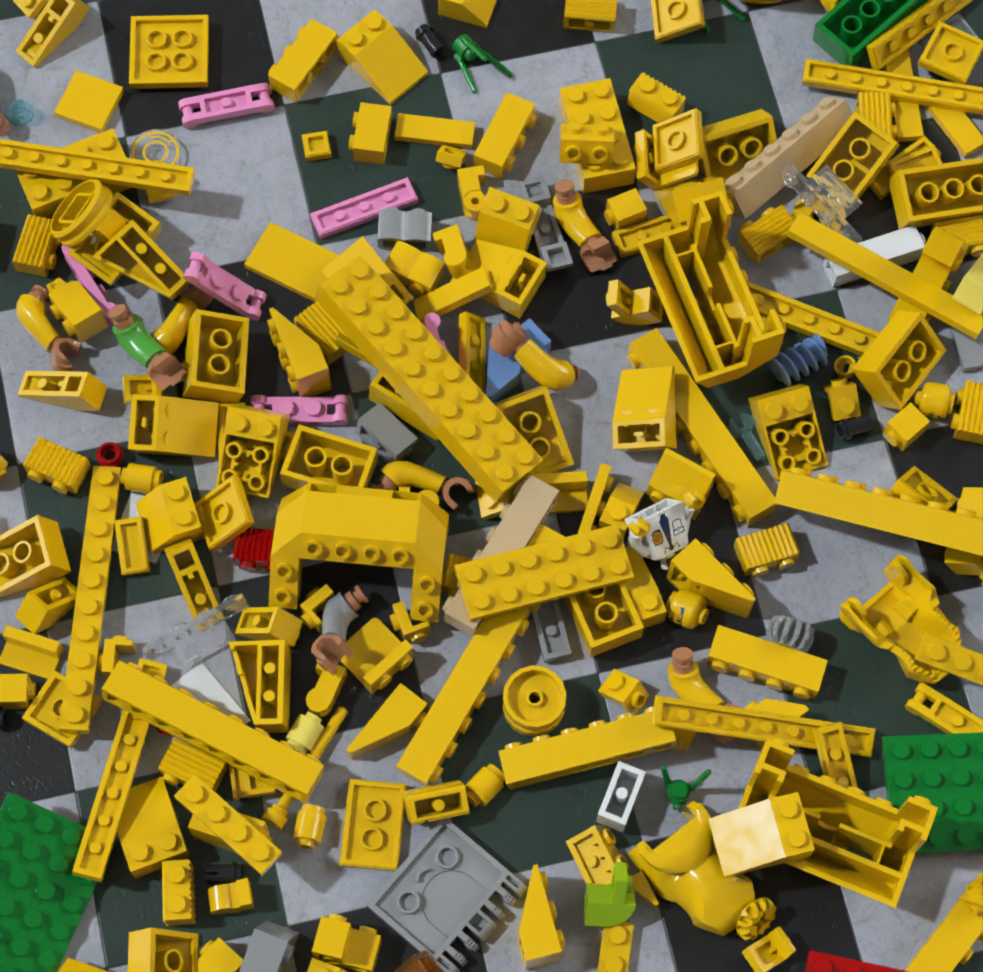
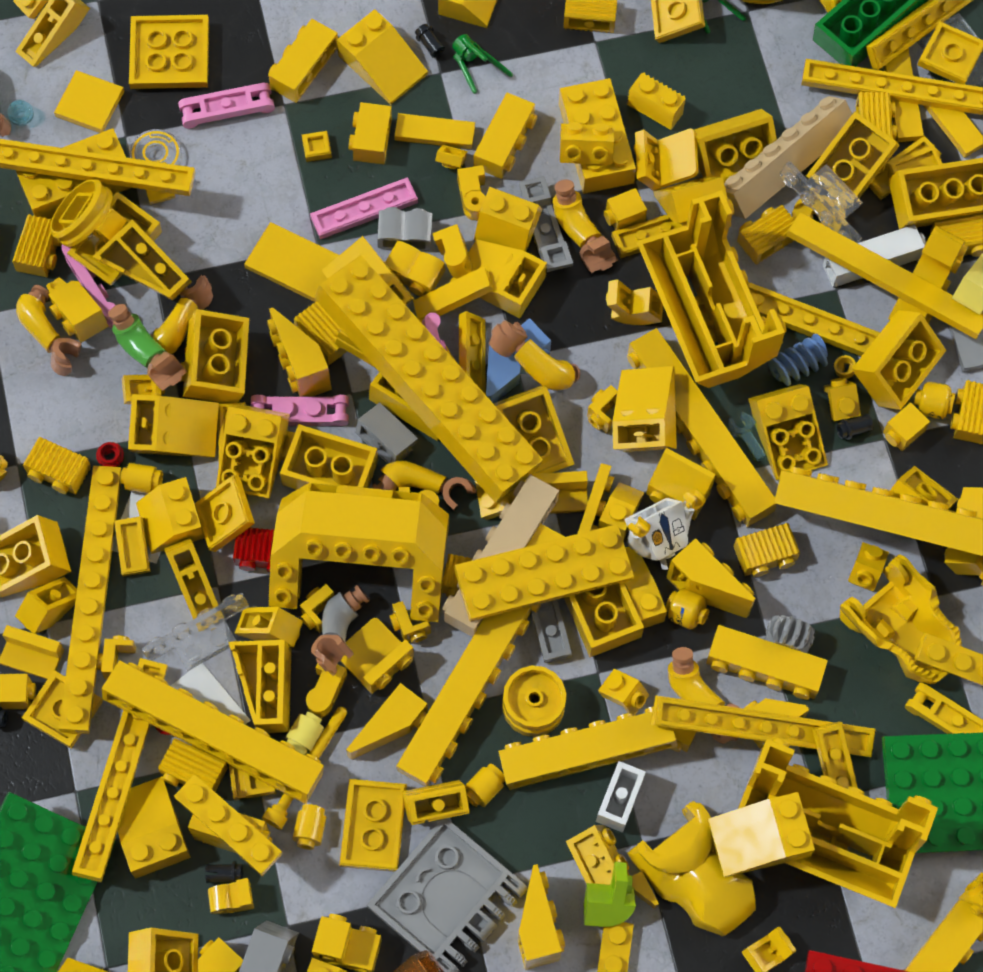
yellow slope [17,371,107,411] -> none
yellow brick [162,859,196,926] -> none
bright pink plate [183,251,267,321] -> none
yellow tile [653,108,704,174] -> none
green plant [661,765,712,811] -> none
yellow gear [736,897,777,941] -> none
none -> yellow bracket [587,385,618,434]
none -> yellow bracket [848,542,889,591]

